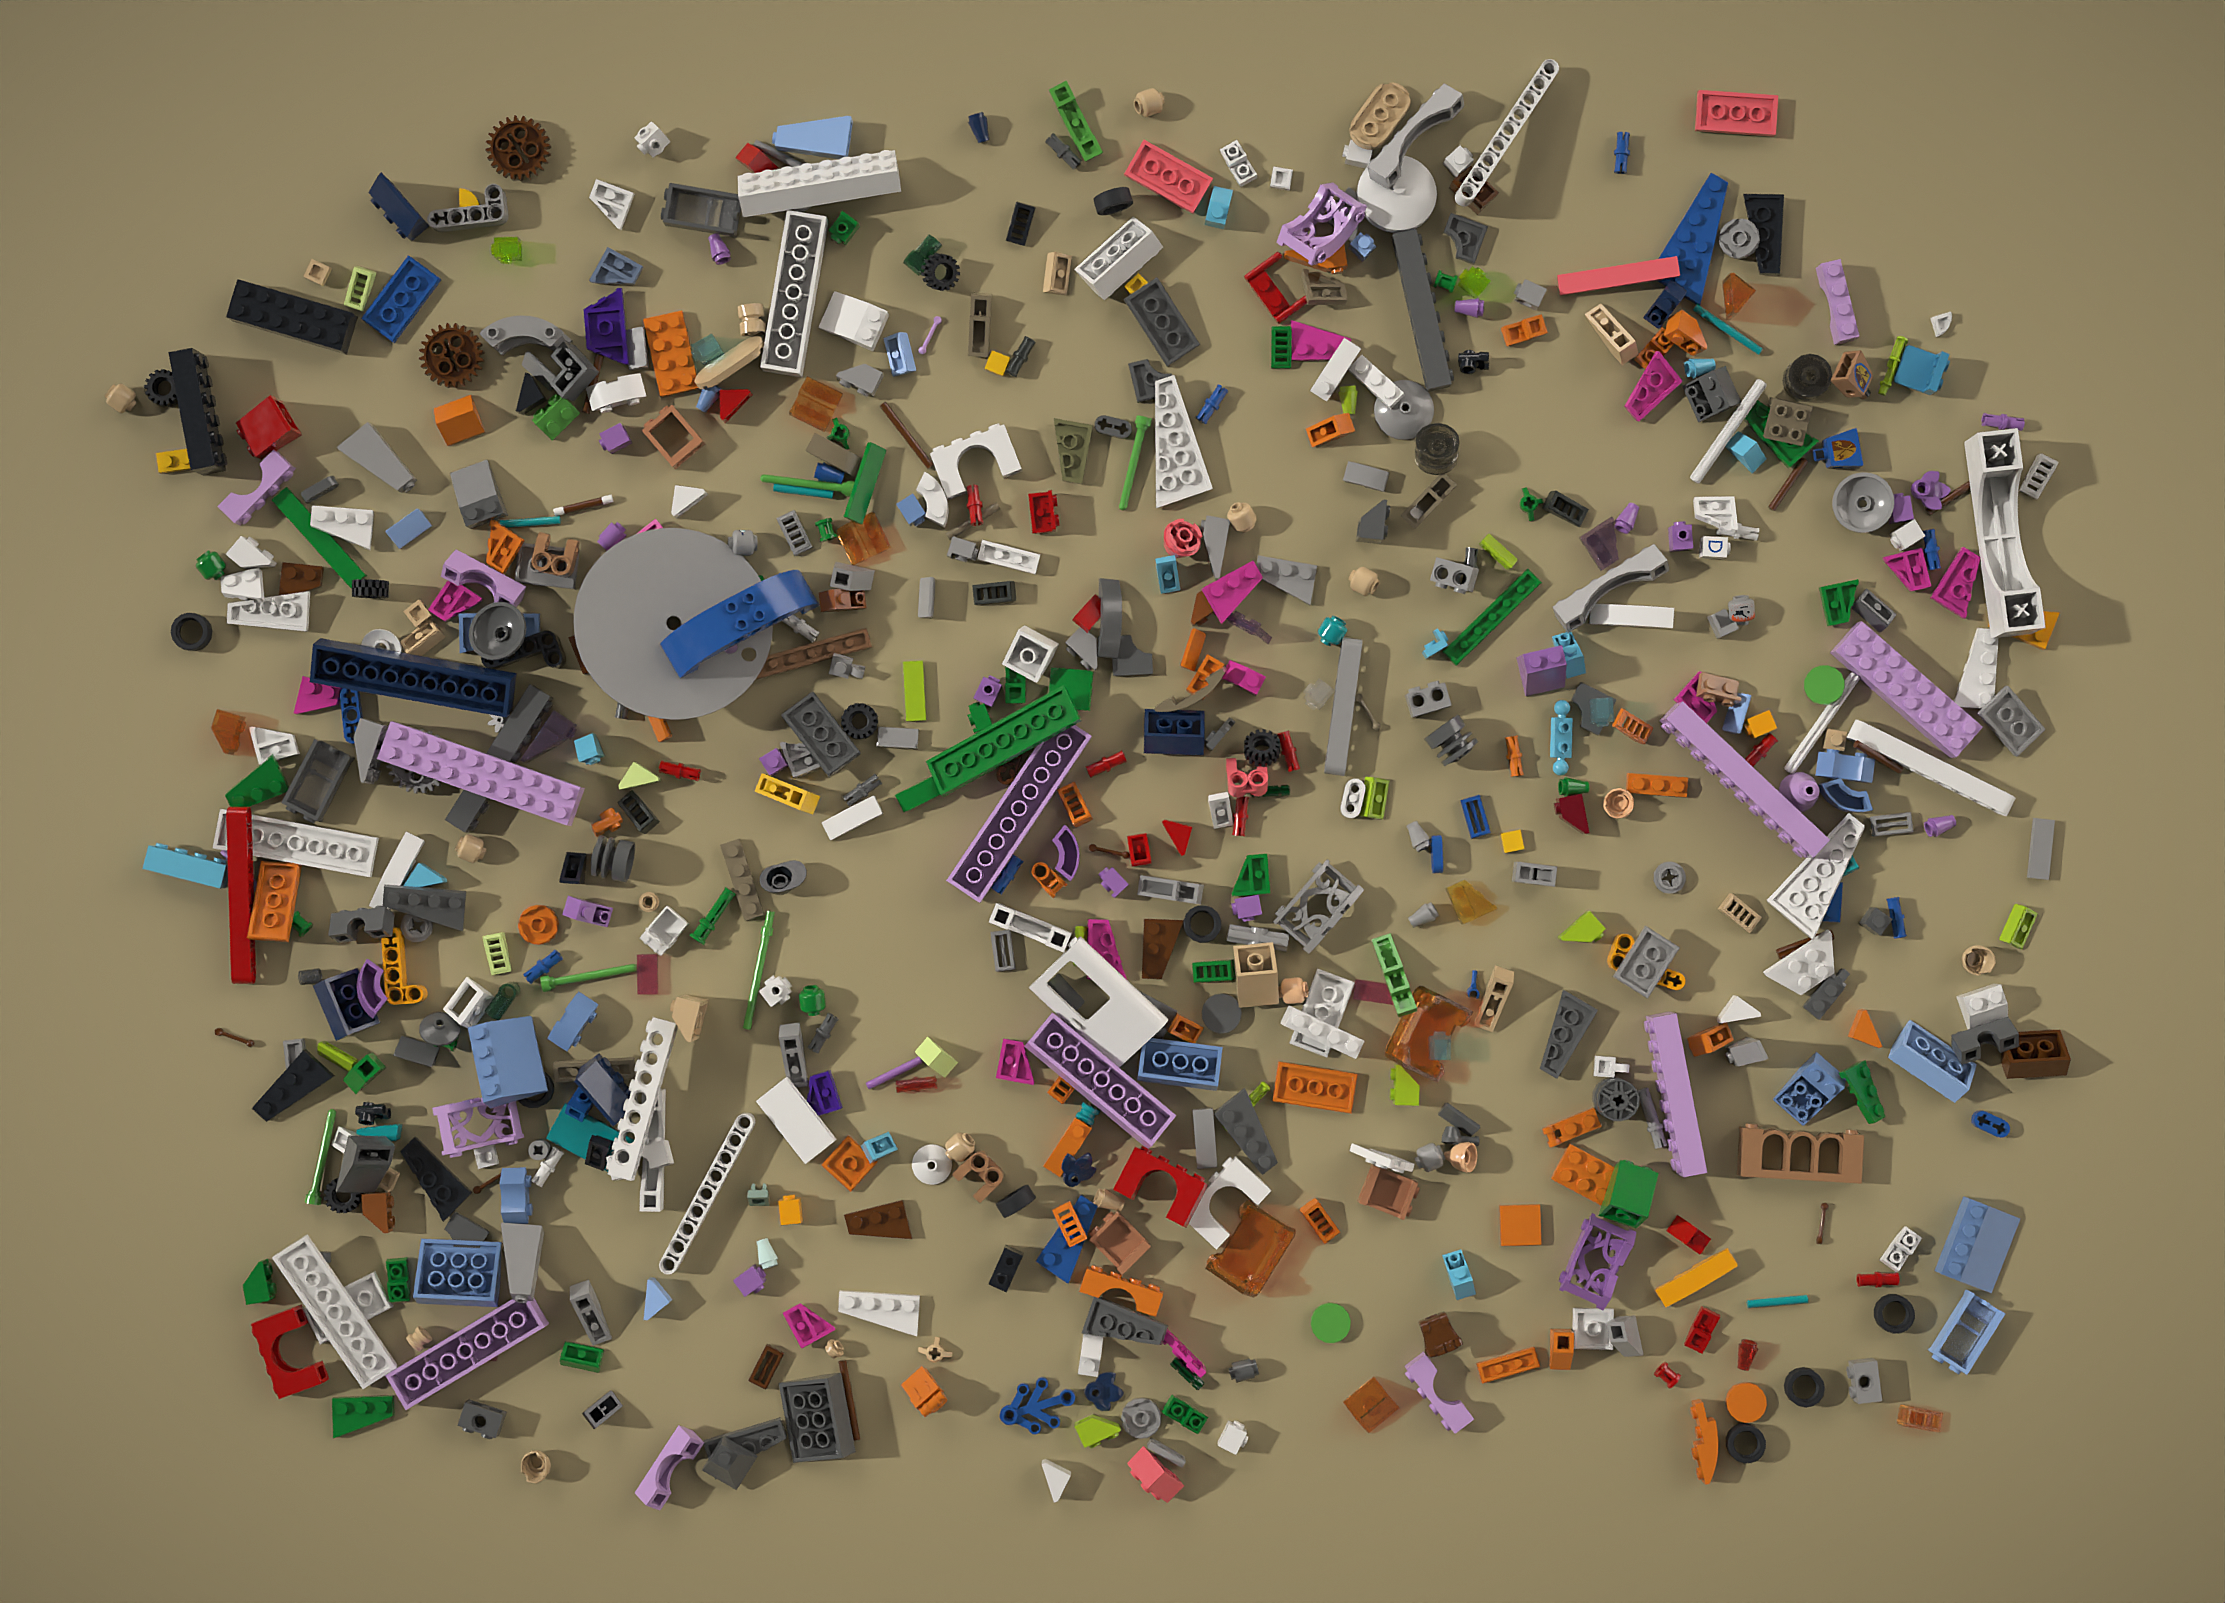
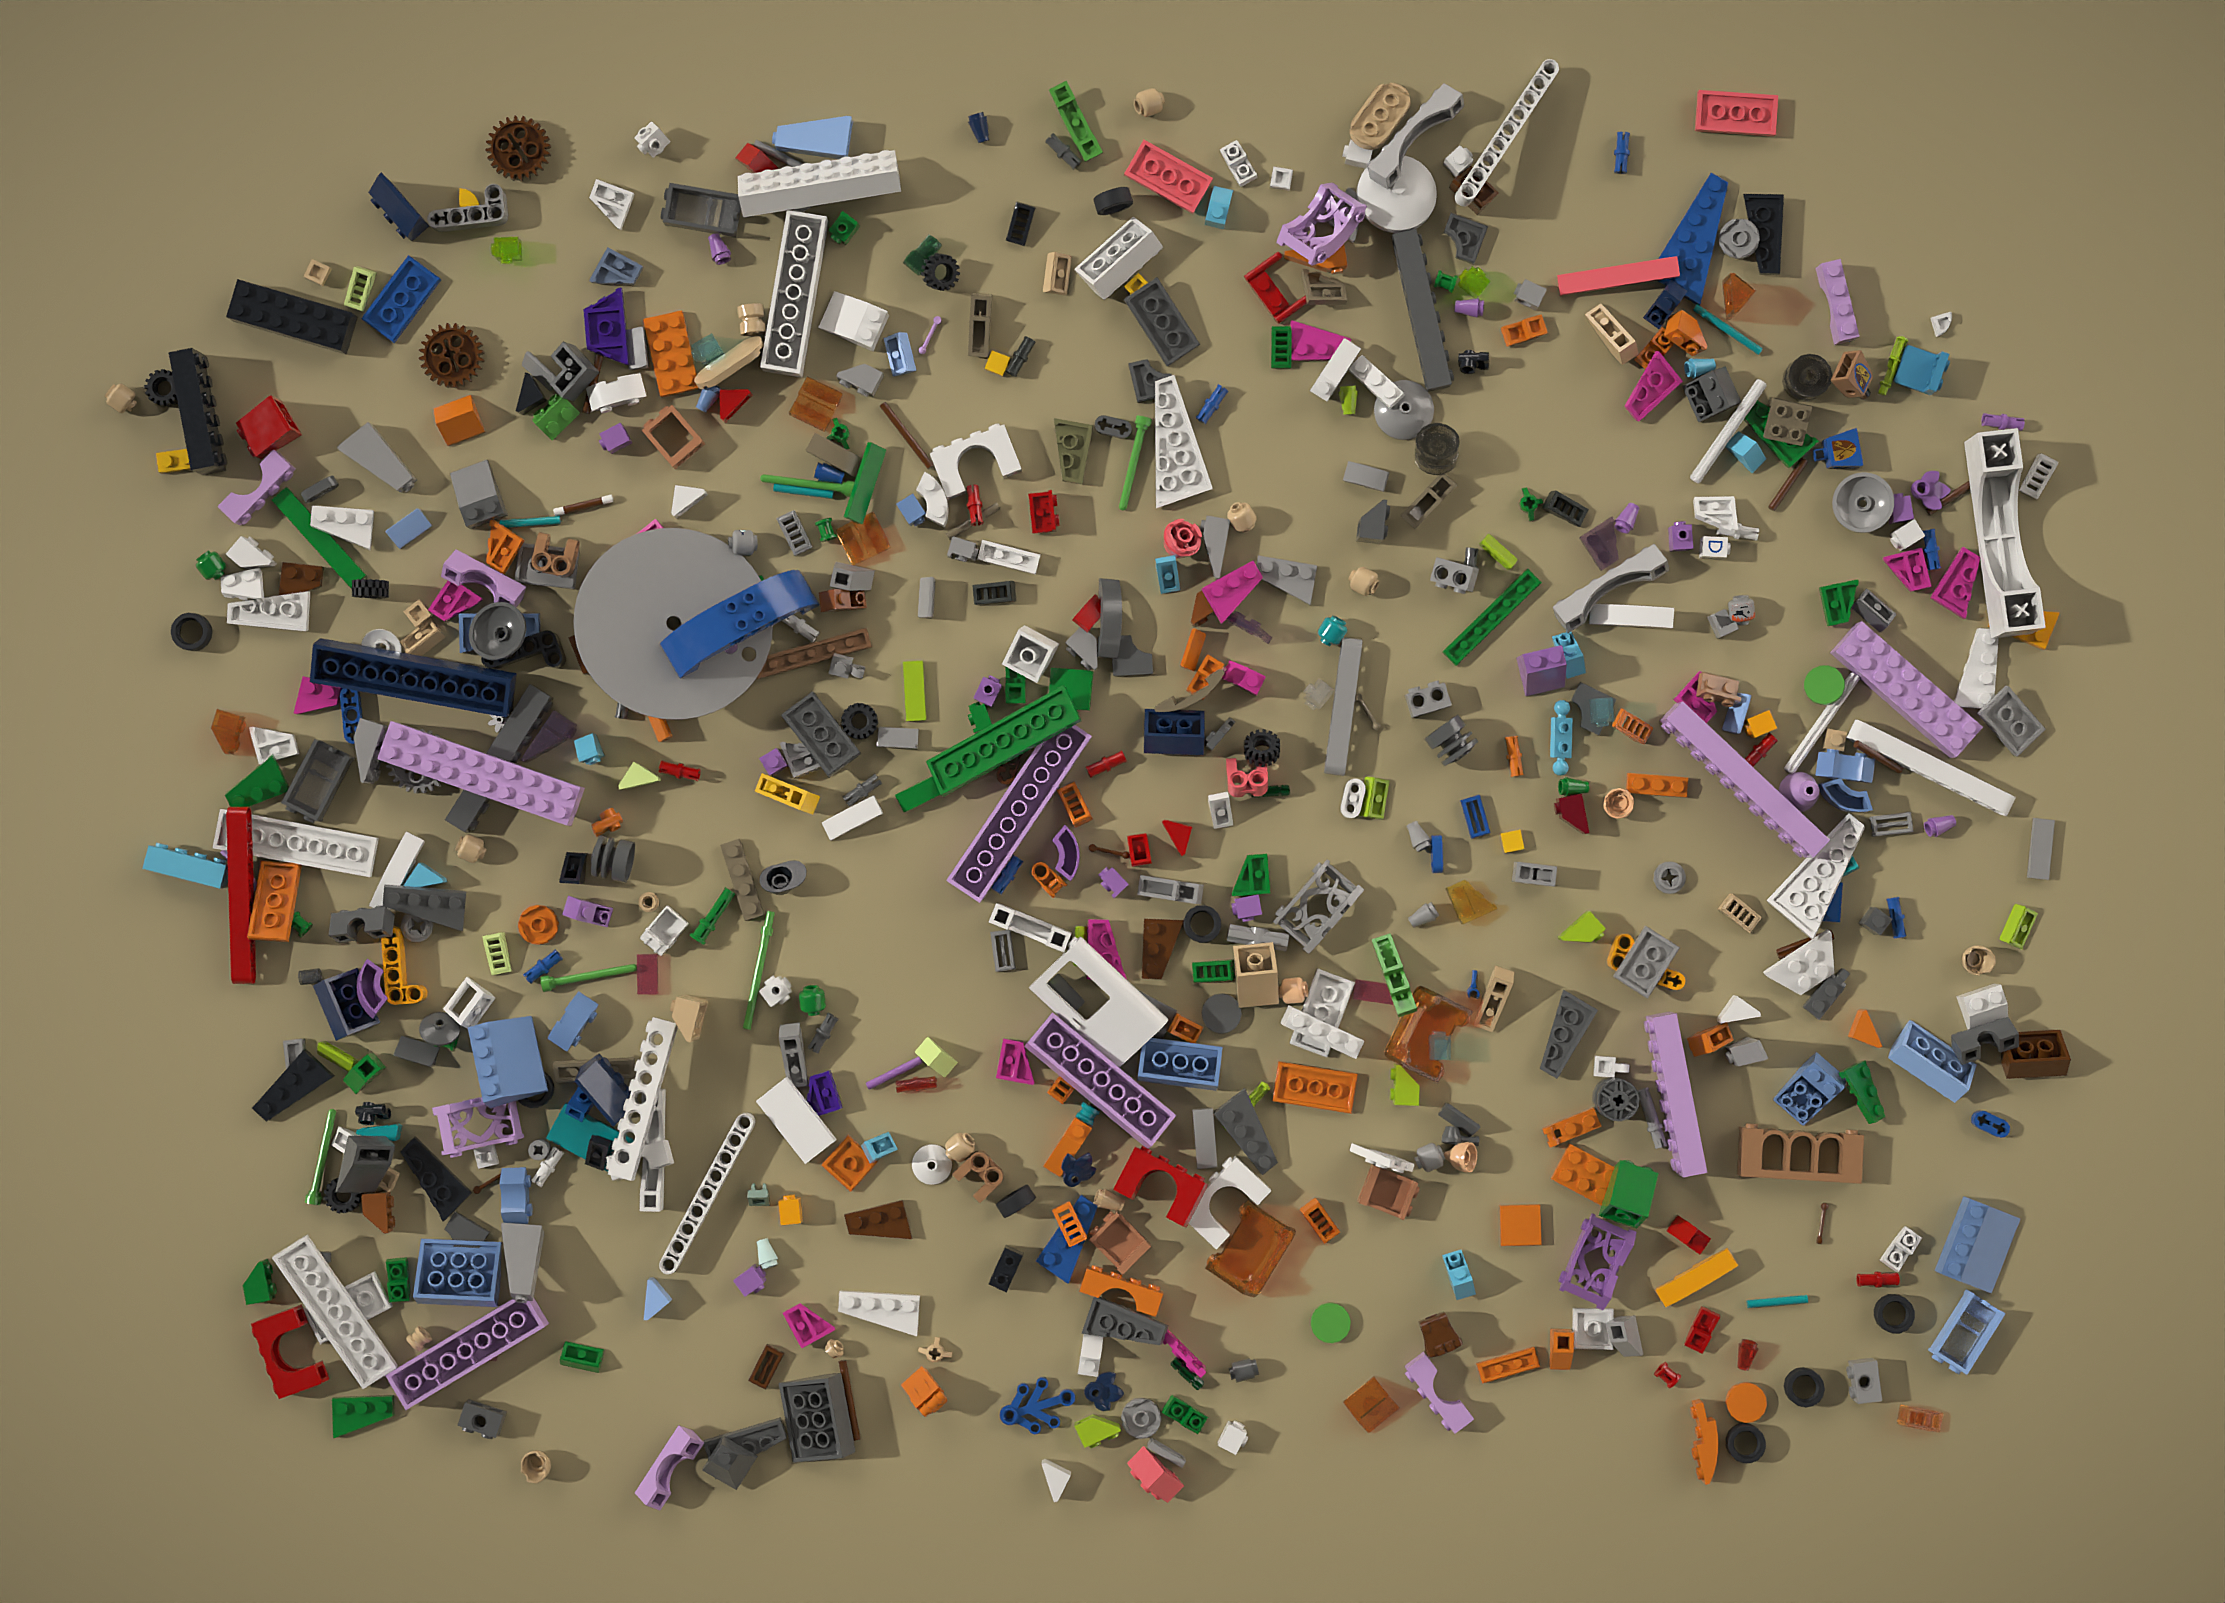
reddish brown hinge [215,1028,254,1047] -> none
light grey fence [480,316,573,355] -> none
clear green piece [485,982,520,1020] -> none
light grey slope [570,1279,612,1346] -> none
slope [582,1390,623,1429] -> none
medium lavender brick [597,522,627,551] -> none
pearl dark grey slope [617,790,660,834] -> none
red pin [1232,796,1249,837] -> none
red pin [1277,730,1300,772] -> none
orange slope [1306,413,1355,447] -> none
light blue brick [1348,232,1376,262] -> none
medium azure bracket [1422,628,1449,659] -> none

